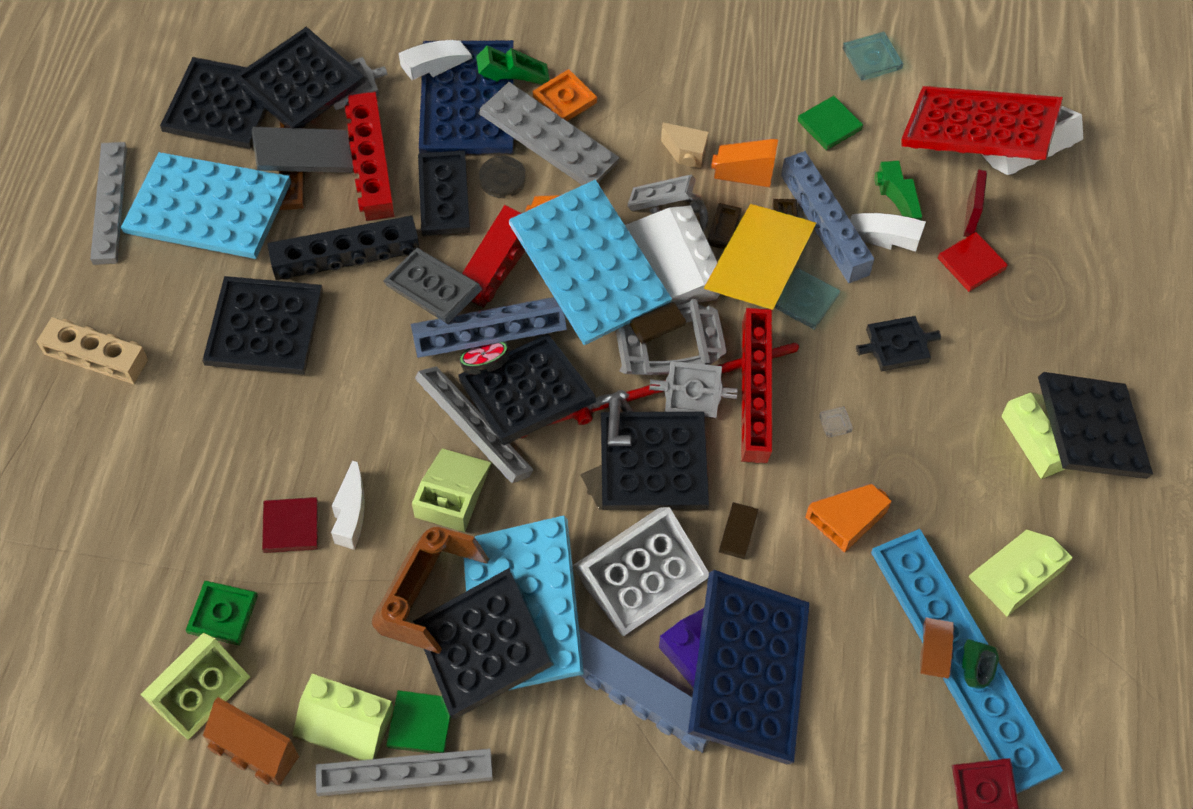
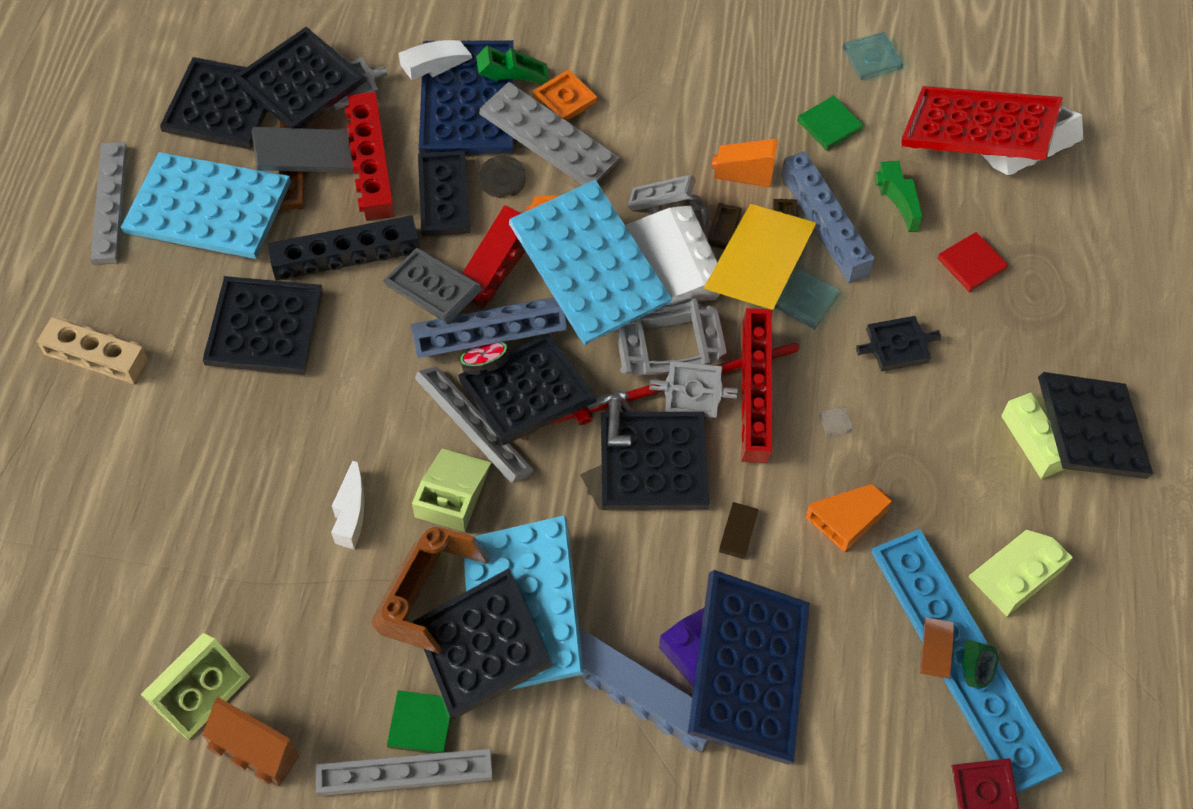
green tile [185,580,258,646] -> none
dark red tile [262,497,318,553] -> none
yellowish green slope [293,674,394,760] -> none
white slope [572,507,709,636] -> none
dark brown tile [629,302,686,344] -> none
tan slope [661,122,709,168] -> none
white slope [850,213,926,252] -> none
dark red tile [963,169,987,237] -> none

